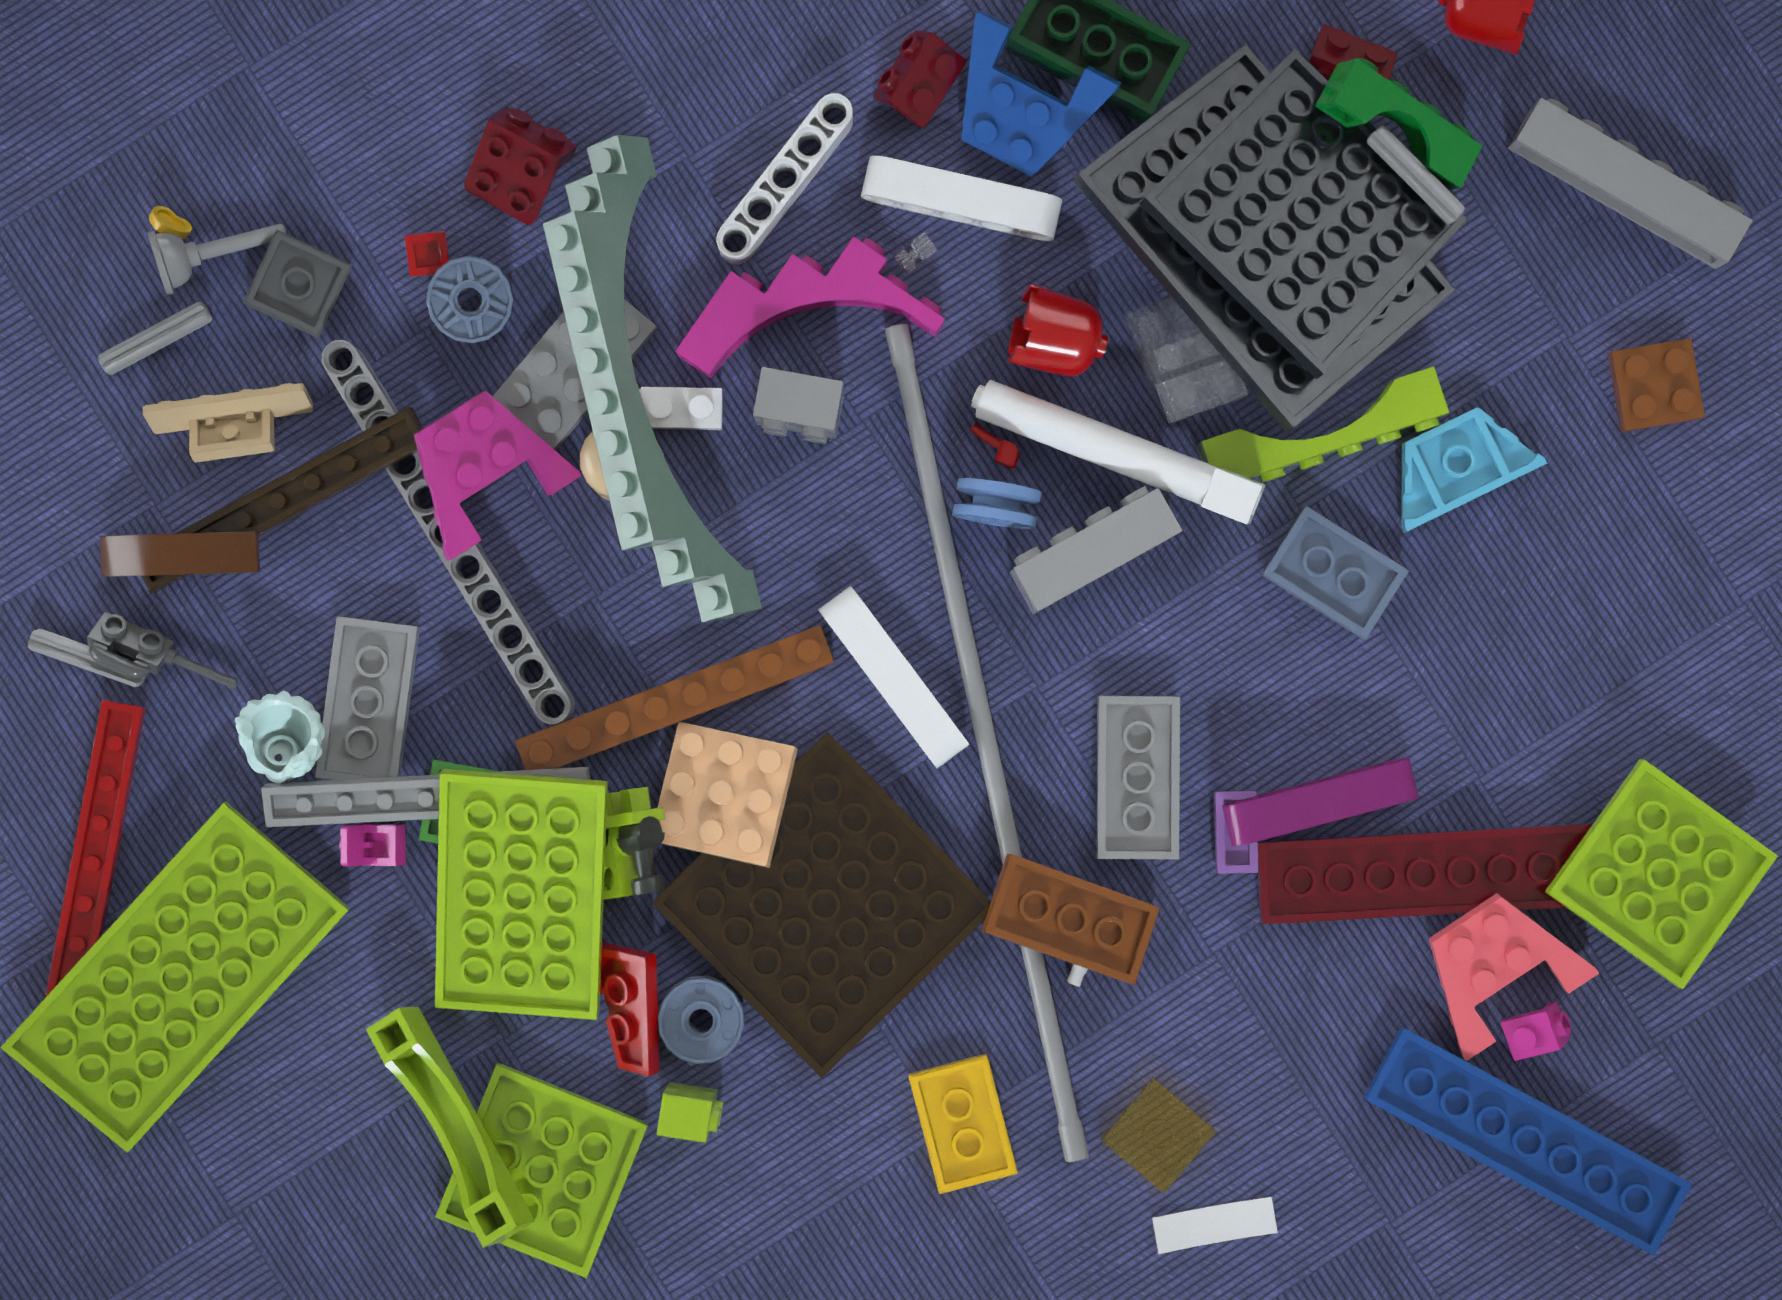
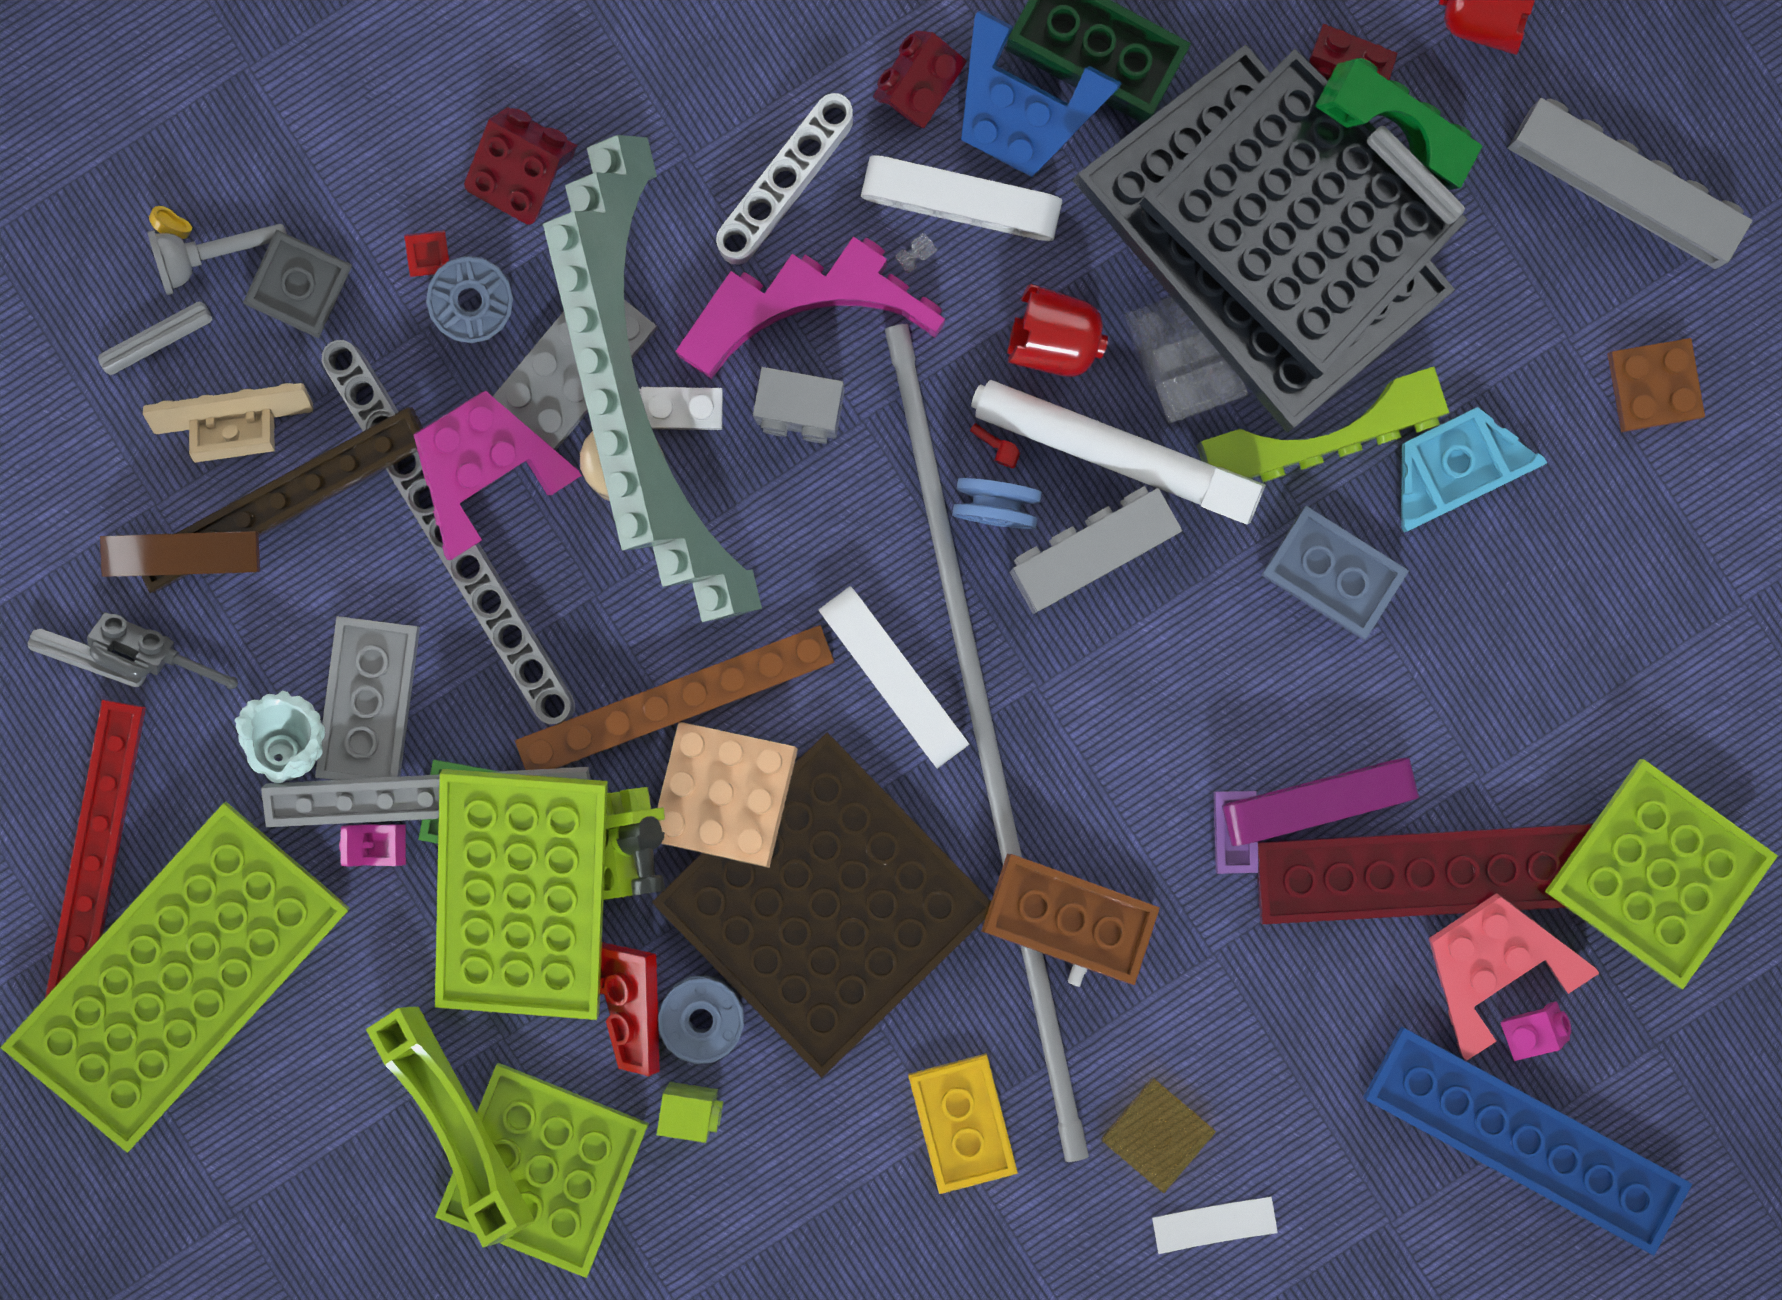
light grey plate [1096,696,1180,860] -> none

